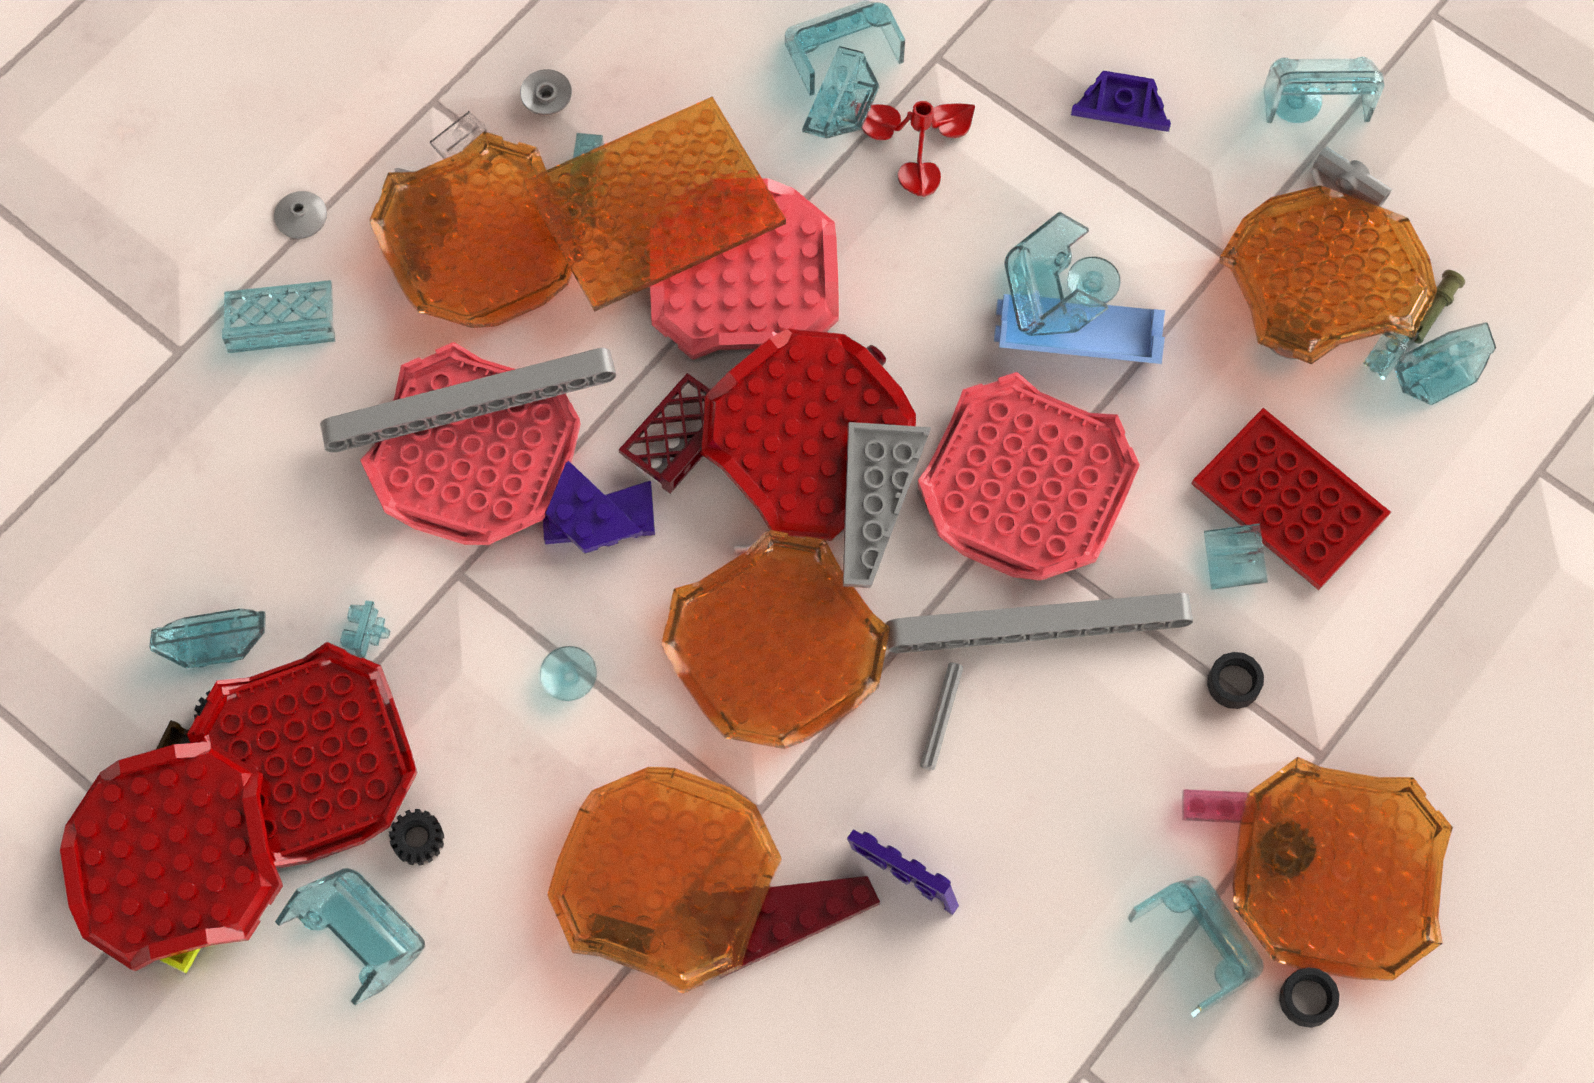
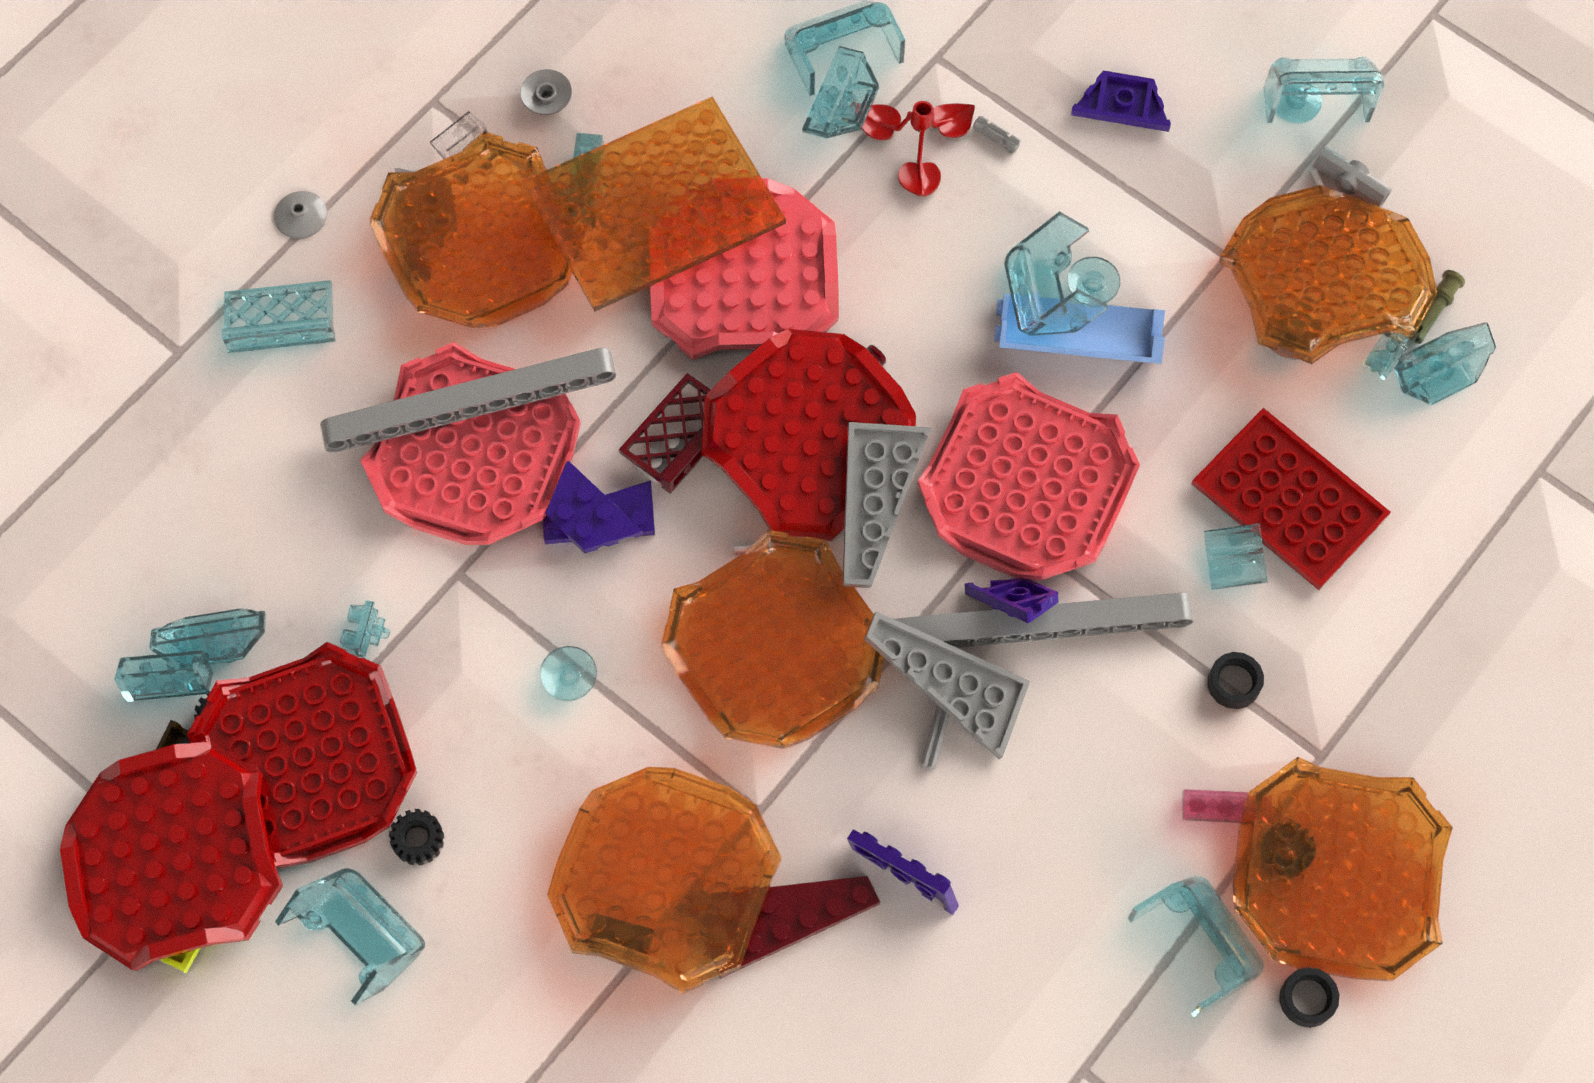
none -> clear light blue brick [114,650,213,702]
none -> light grey wing [864,611,1030,759]
none -> dark purple wing [964,578,1058,623]
none -> light grey axle [973,116,1021,152]

